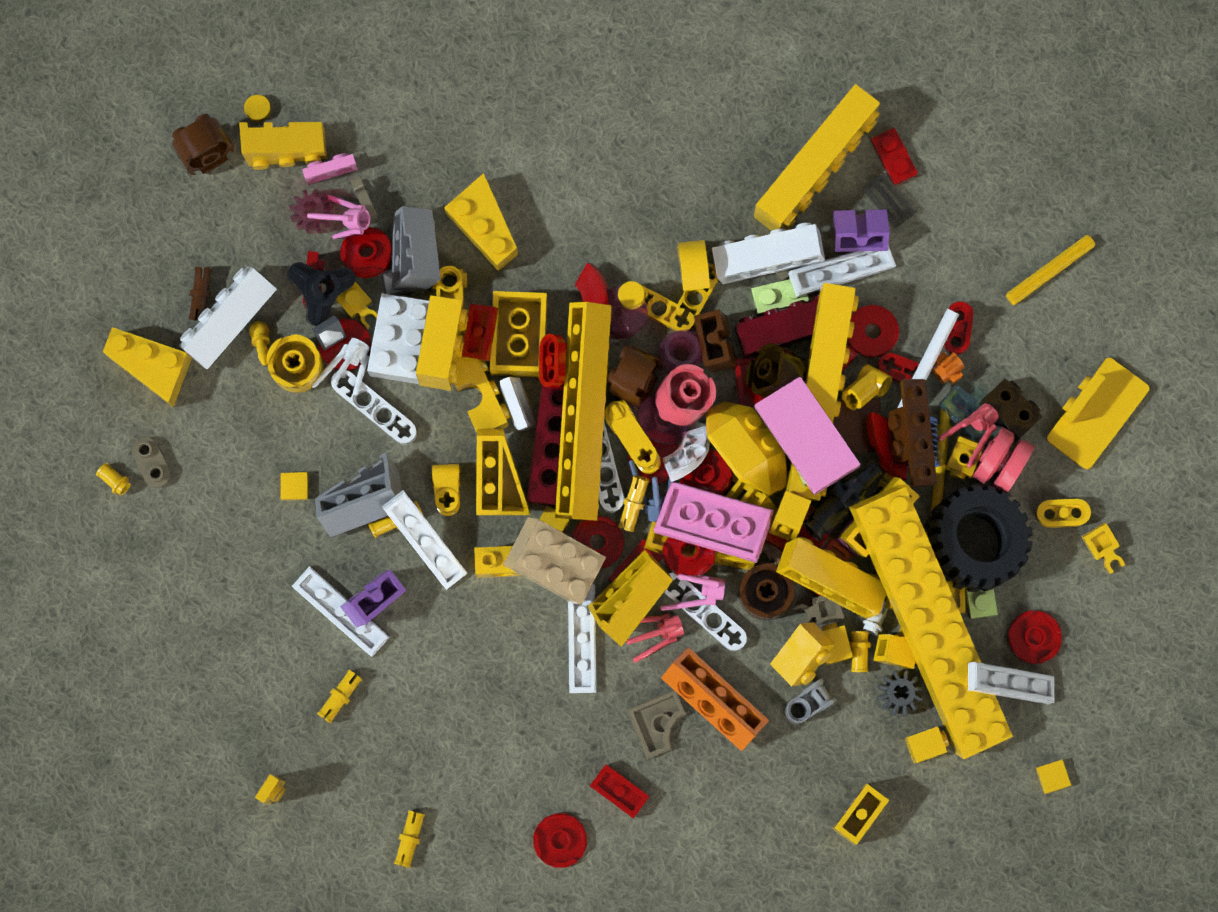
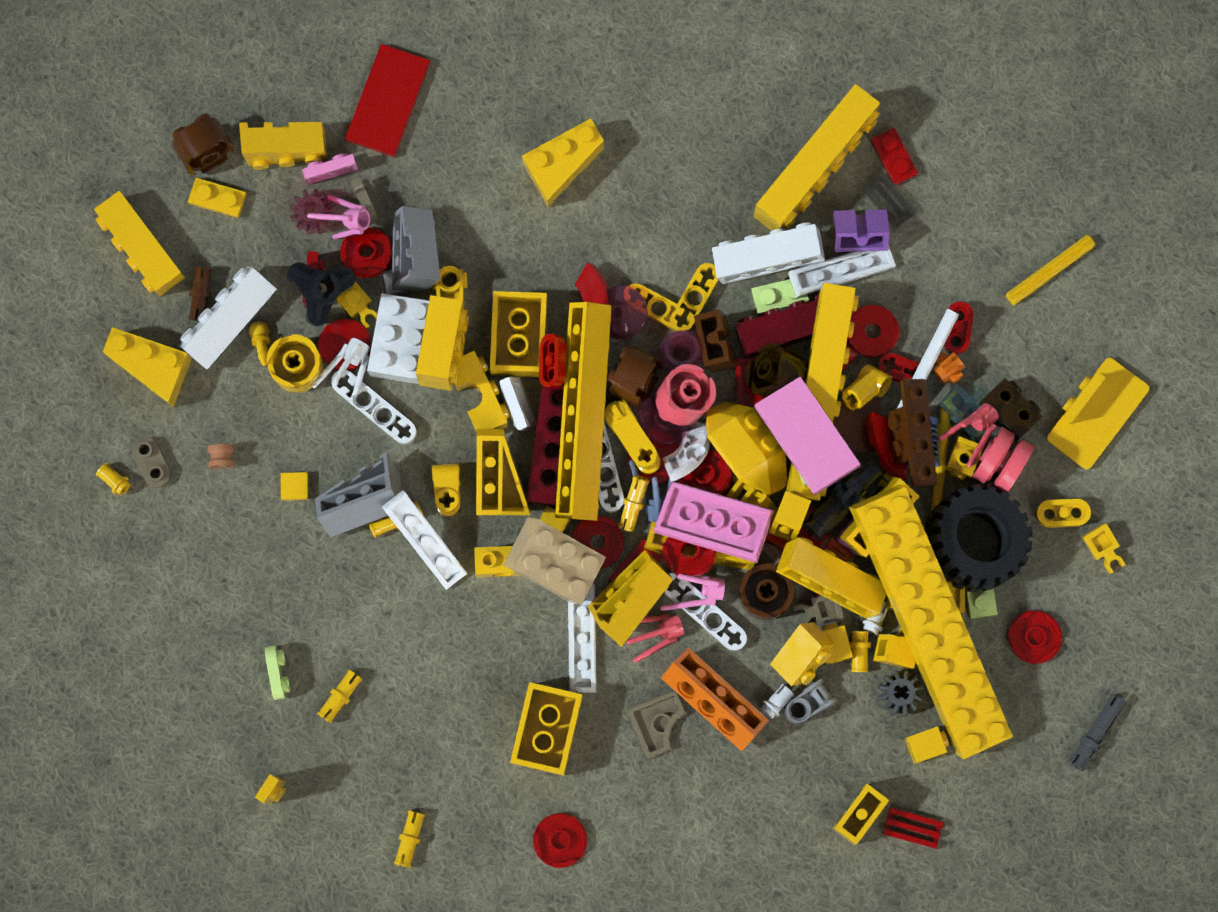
yellow tile [244,95,271,122] -> none
white tile [292,566,390,657] -> none
dark grey tile [312,315,347,351] -> none
medium lavender brick [340,569,406,628] -> none
yellow wedge [444,173,518,272] -> none
red plate [462,304,498,361] -> none
red plate [590,764,650,819] -> none
yellow tile [618,281,645,310] -> none
yellow brick [677,240,710,291] -> none
white tile [968,662,1054,704] -> none
yellow tile [1036,759,1071,794] -> none
none -> yellow brick [94,191,185,297]
none -> yellow plate [188,178,247,218]
none -> nougat wheel [207,444,235,469]
none -> yellowish green plate [265,645,290,700]
none -> red tile [345,44,430,158]
none -> yellow brick [510,682,583,776]
none -> yellow wedge [522,118,604,208]
none -> white pin [761,684,795,719]
none -> red tile [883,808,943,849]
none -> dark grey pin [1068,694,1127,772]

